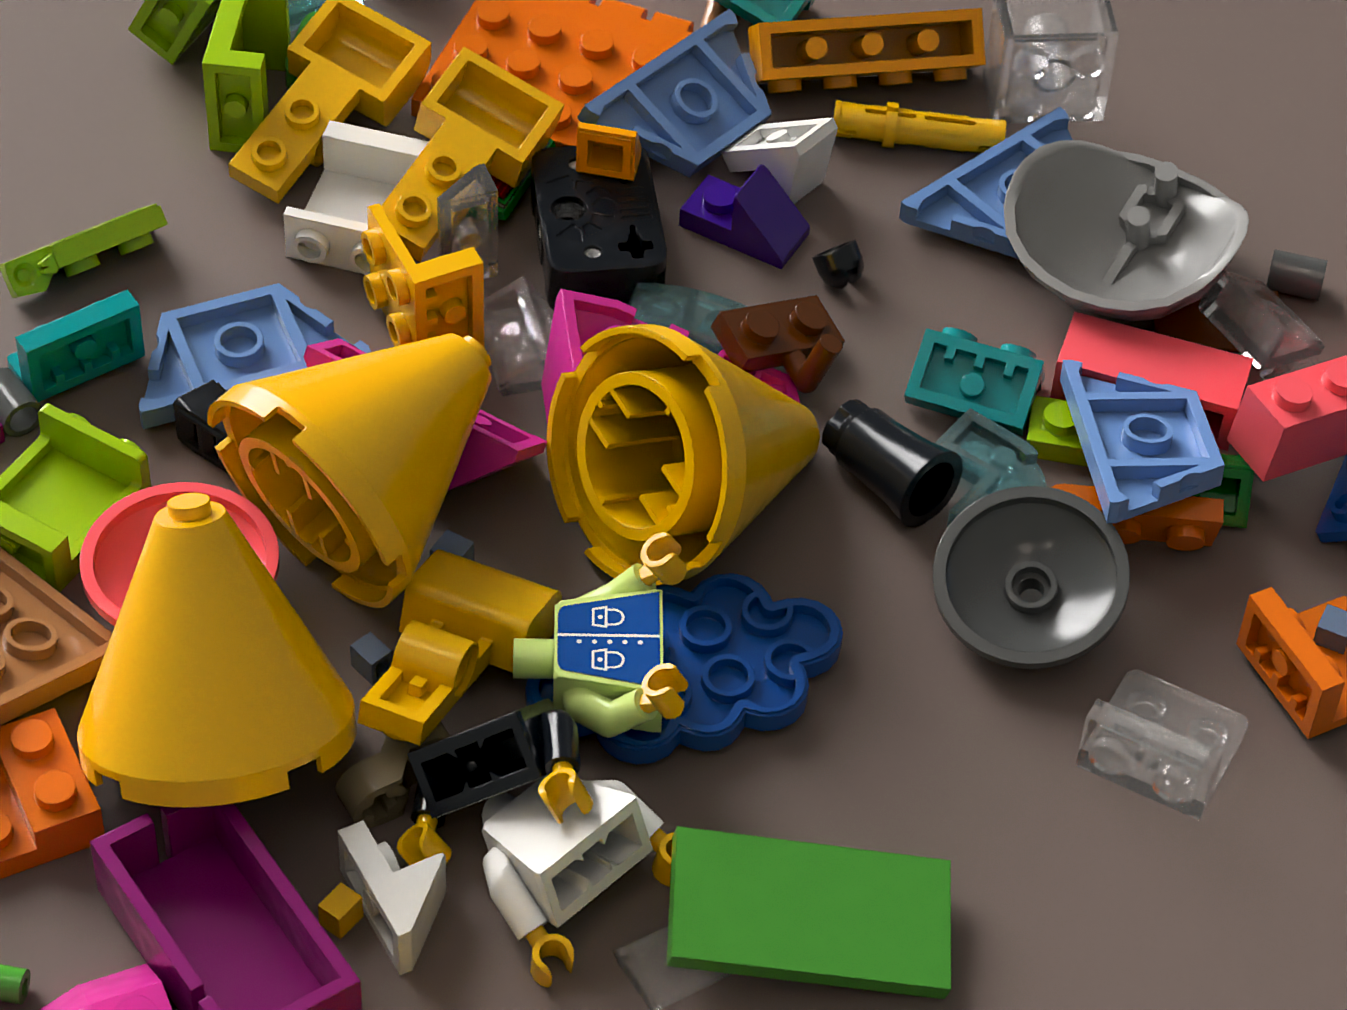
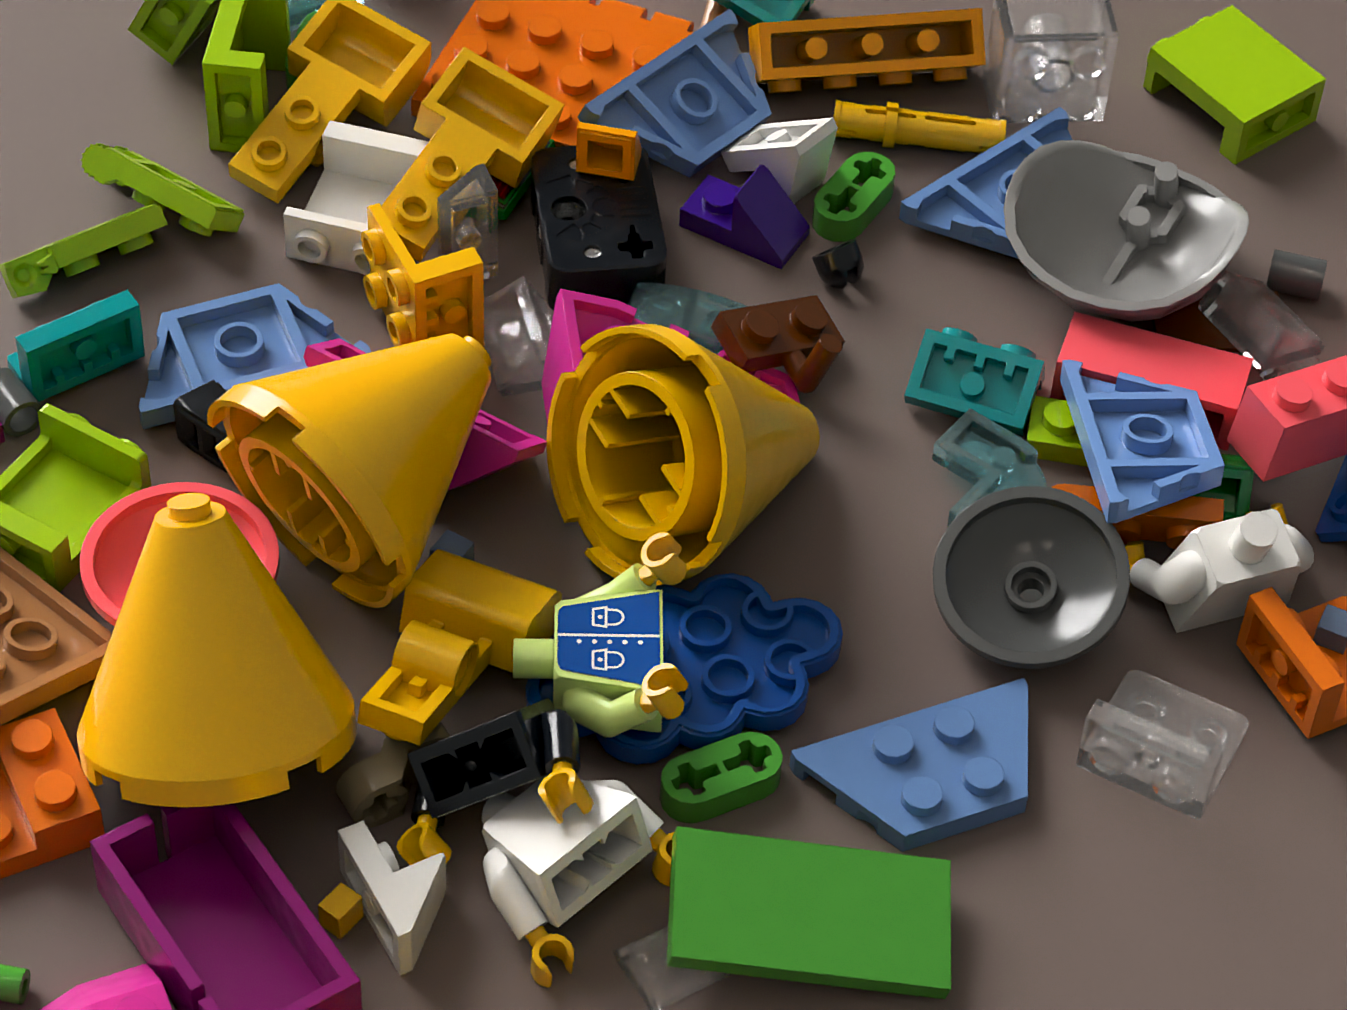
sand blue piece [350,632,392,685] -> none
black plant [822,399,963,527] -> none
none -> lime hinge [80,143,245,237]
none -> bright green beam [660,731,783,824]
none -> medium blue wing [789,678,1028,852]
none -> bright green beam [812,152,896,242]
none -> white torso [1125,503,1314,633]
none -> lime panel [1143,5,1326,165]

